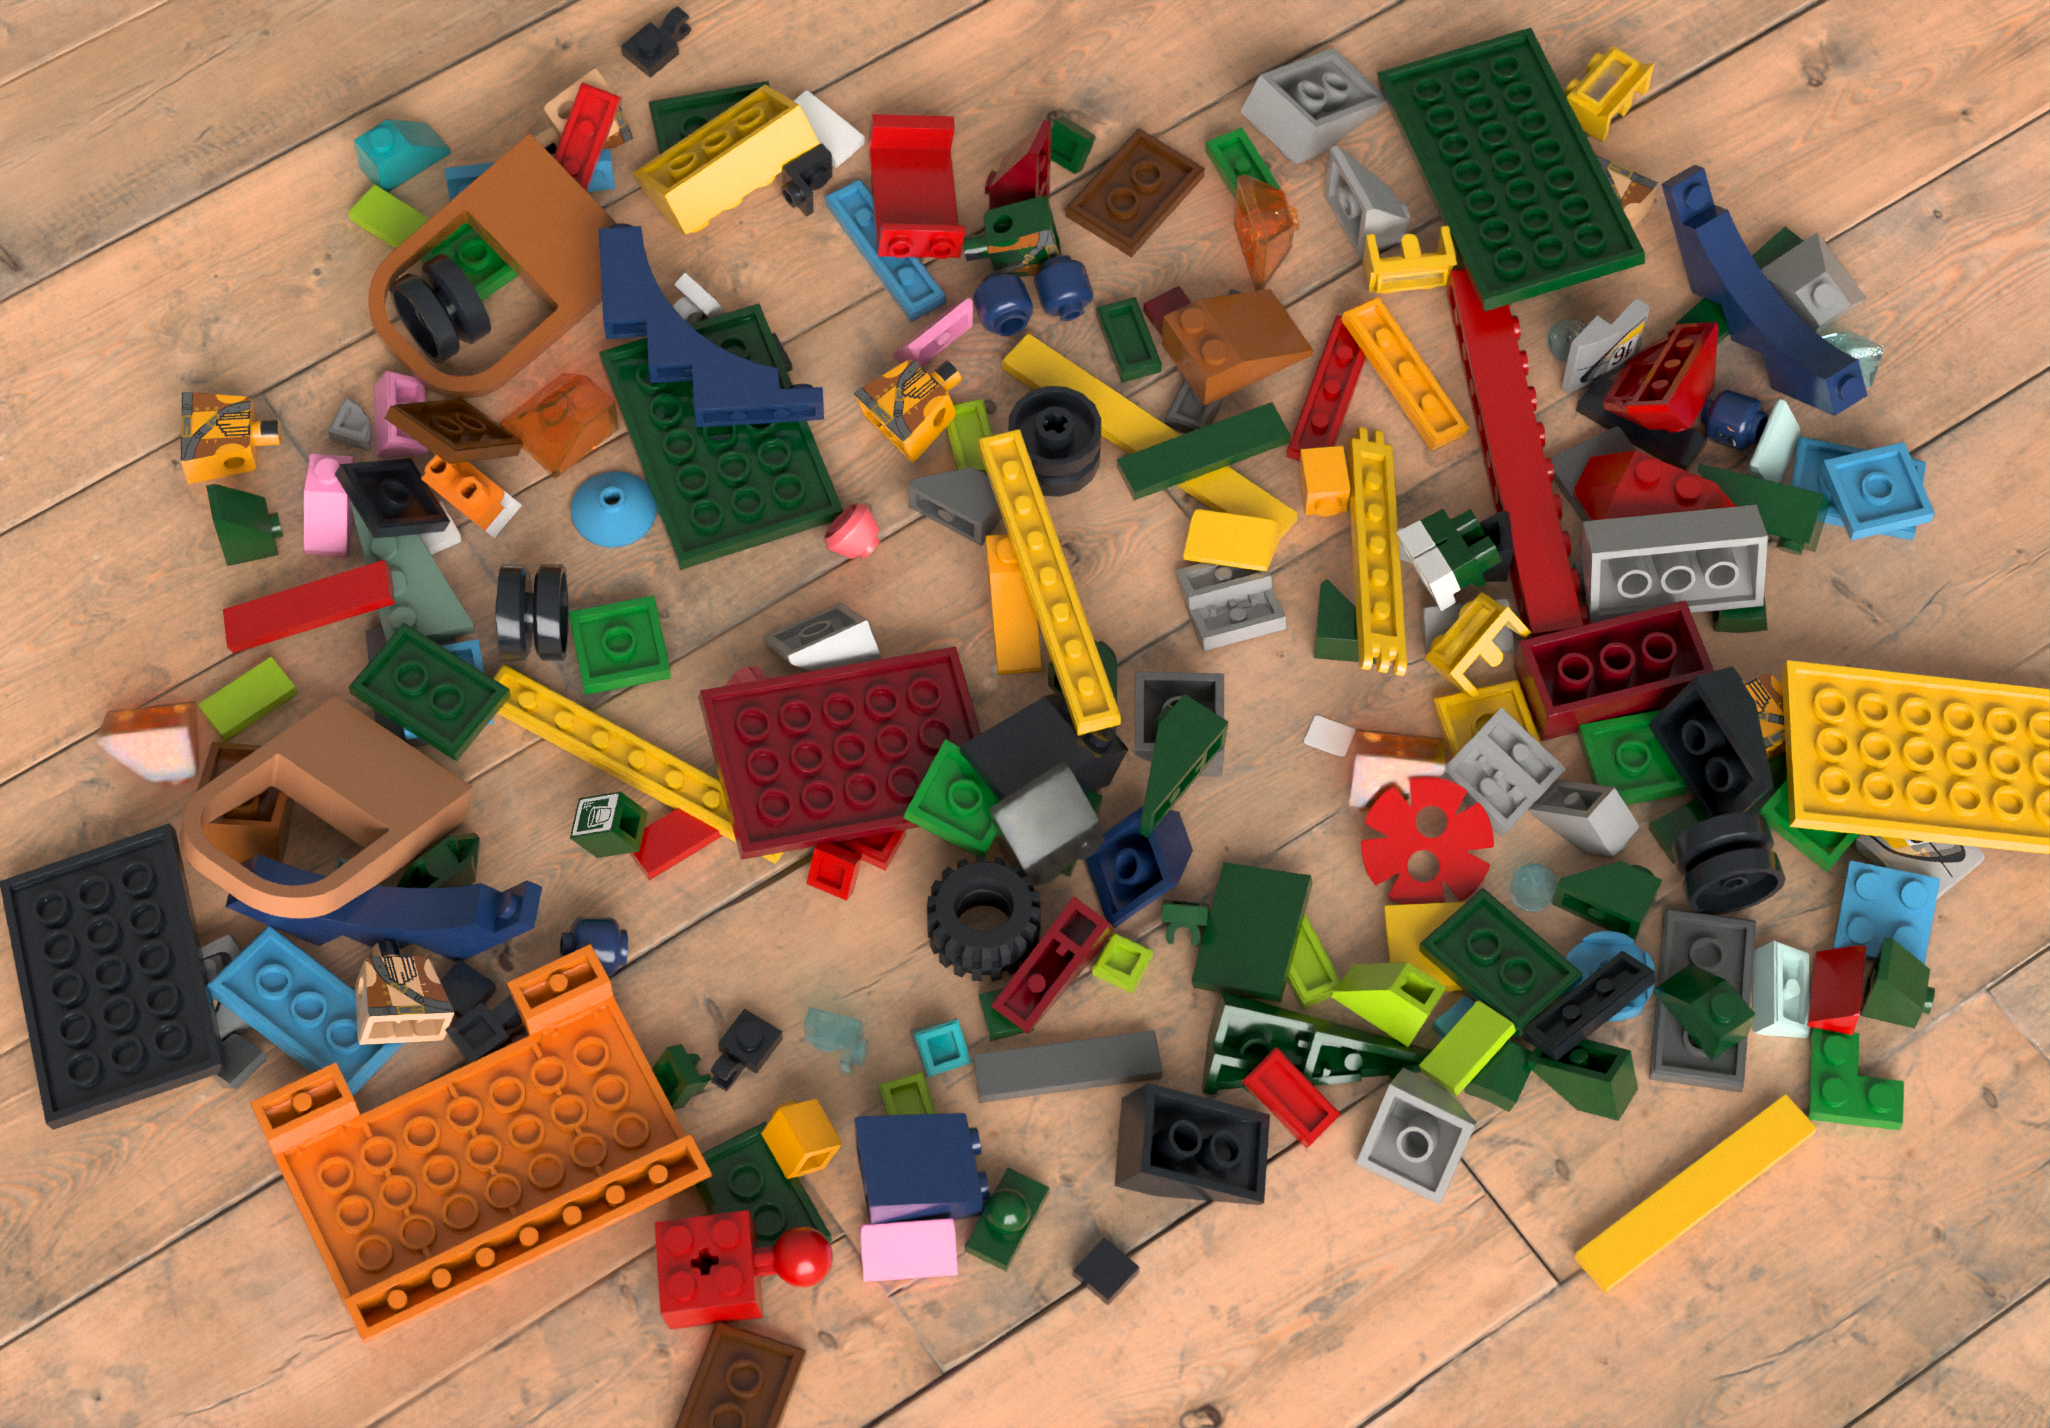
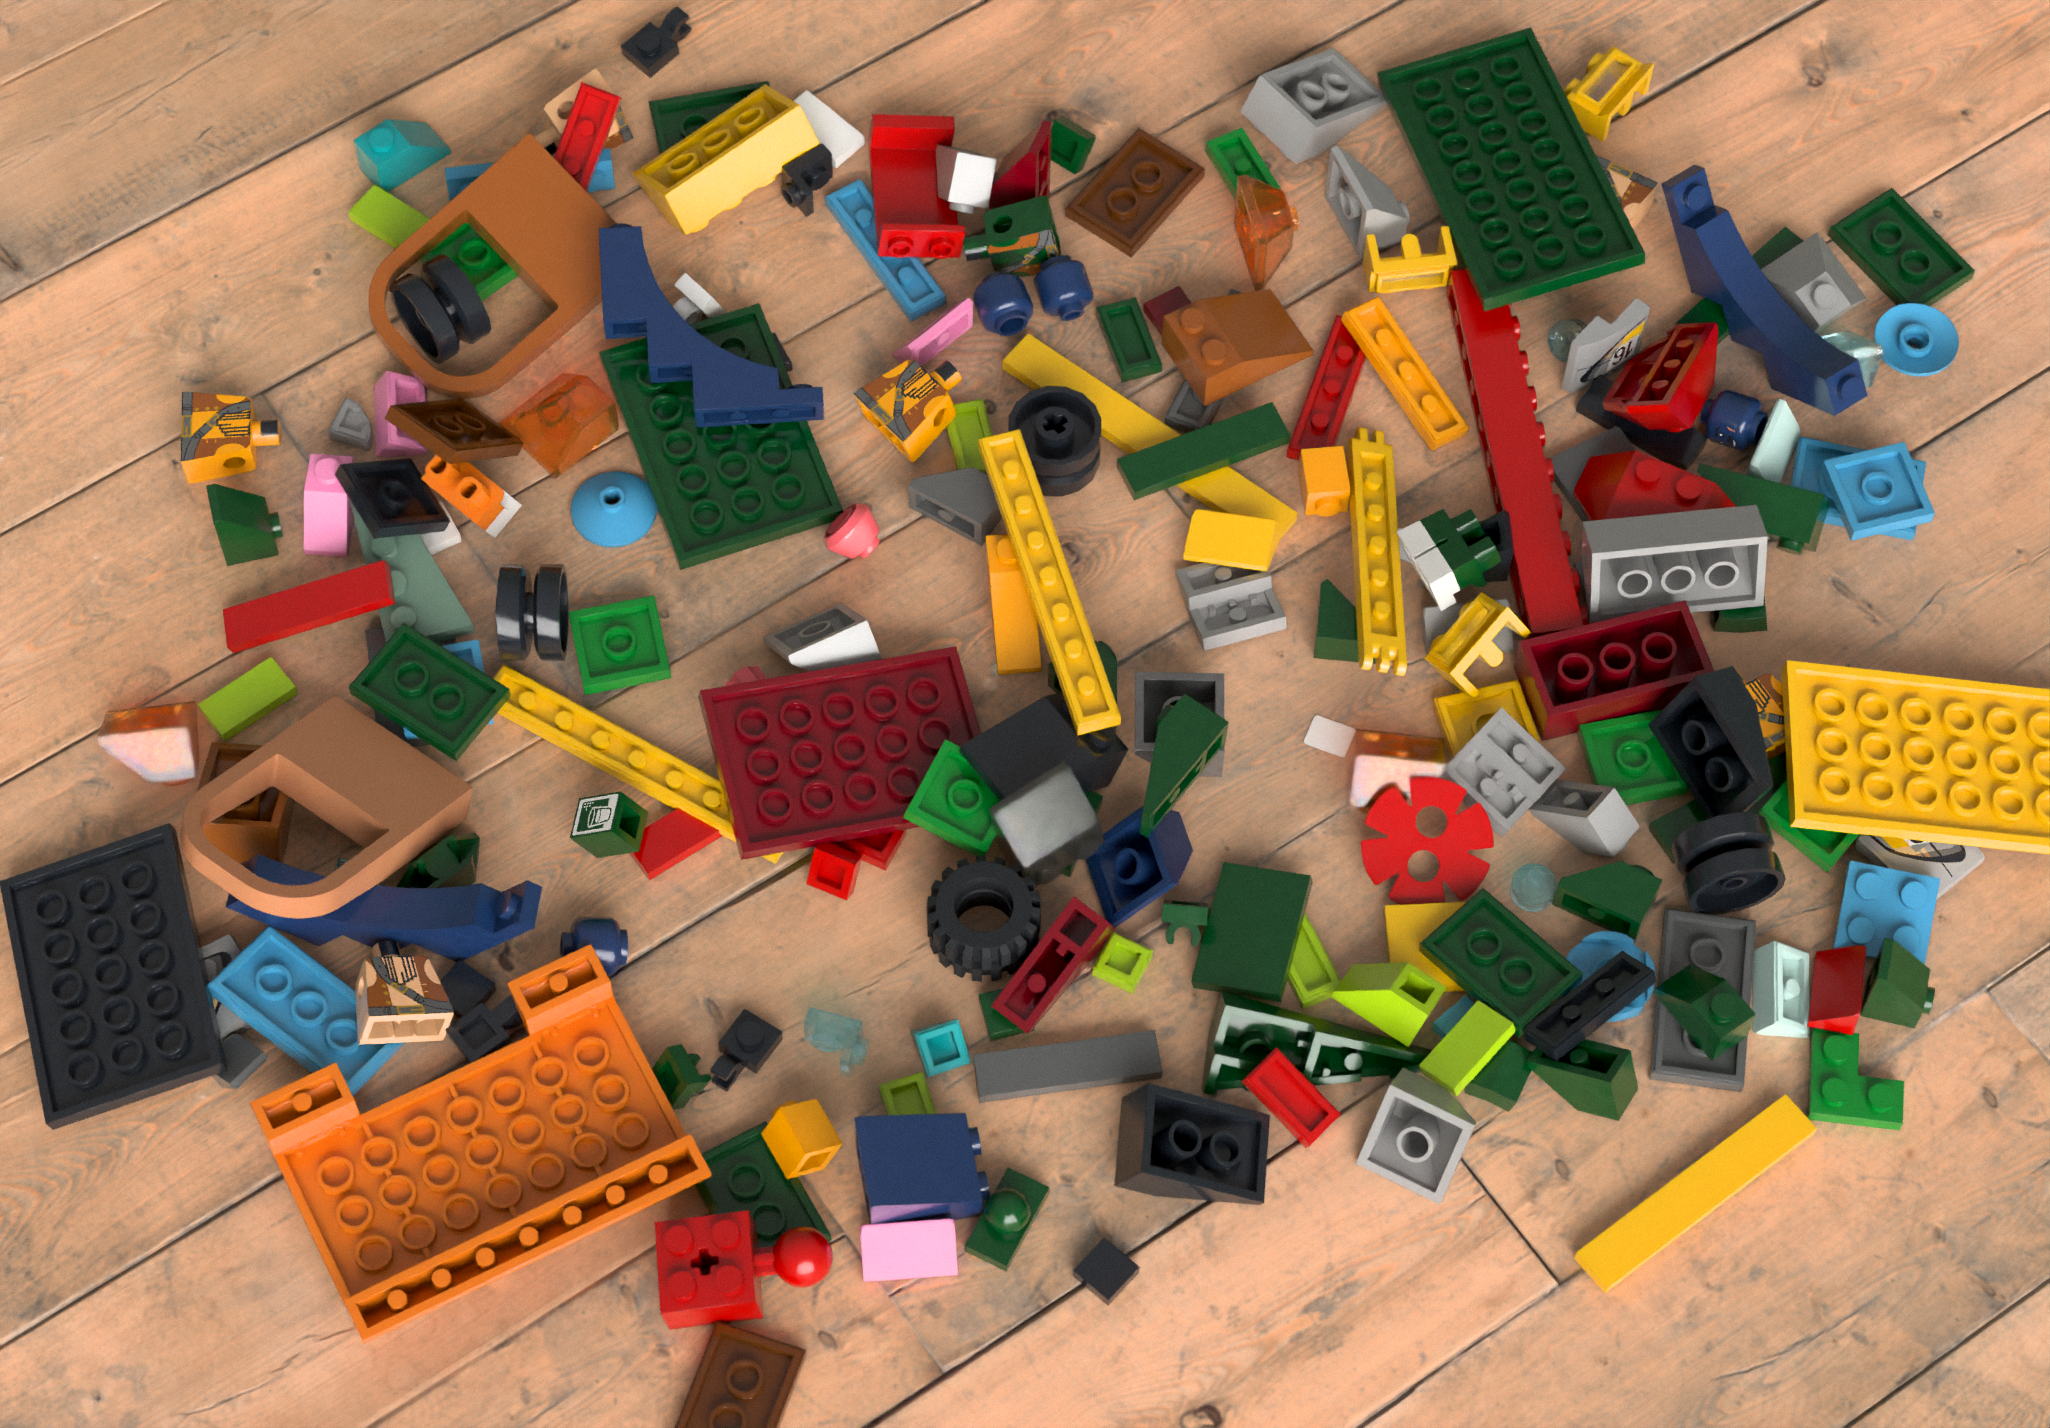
none -> slope [936,144,997,213]
none -> dark green tile [1827,188,1975,306]
none -> dark azure dish [1874,303,1959,376]

